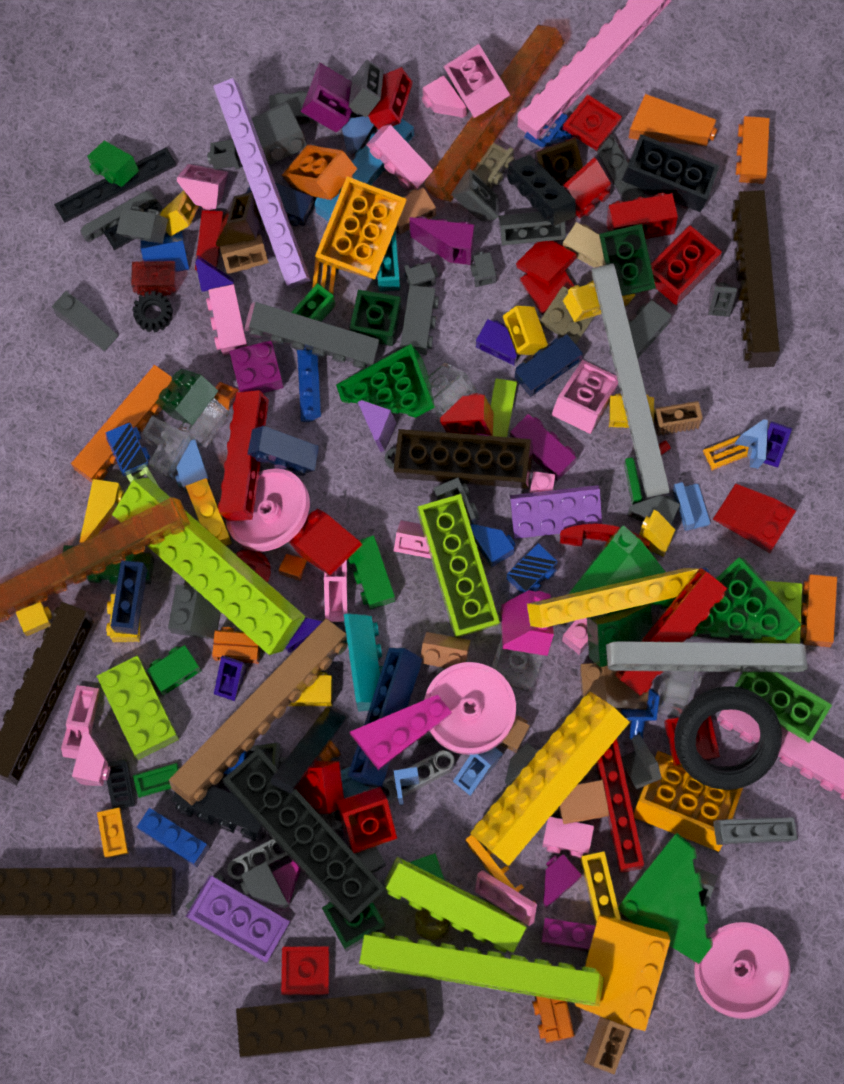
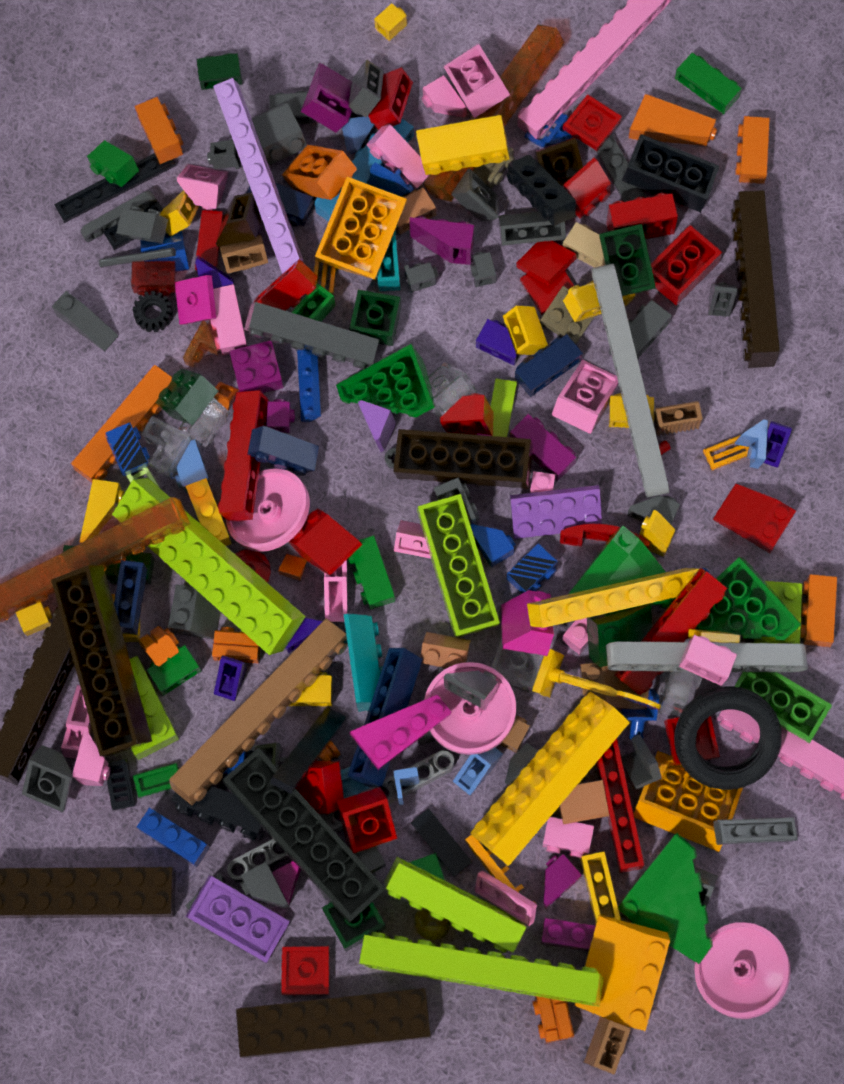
light orange plate [97,808,129,859] -> none
dark grey brick [401,285,439,355] -> none
green tile [624,457,642,505] -> none
medium blue panel [672,482,710,531] -> none
none -> dark grey slope [22,745,73,812]
none -> dark brown brick [51,565,153,757]
none -> dark grey bar [99,248,176,267]
none -> orange brick [134,97,184,164]
none -> orange brick [139,626,179,666]
none -> dark pink plate [175,275,216,325]
none -> clear orange slope [183,321,218,367]
none -> dark green brick [197,53,243,90]
none -> red brick [253,259,318,311]
none -> magenta brick [267,399,295,433]
none -> blue slope [369,162,414,197]
none -> yellow brick [374,3,407,41]
none -> black tile [411,808,472,877]
none -> yellow slope [416,115,510,175]
none -> dark grey slope [443,671,498,710]
none -> yellow piece [532,649,661,710]
none -> green brick [675,52,742,114]
none -> bright pink brick [679,635,737,686]
none -> yellow tile [688,629,740,643]

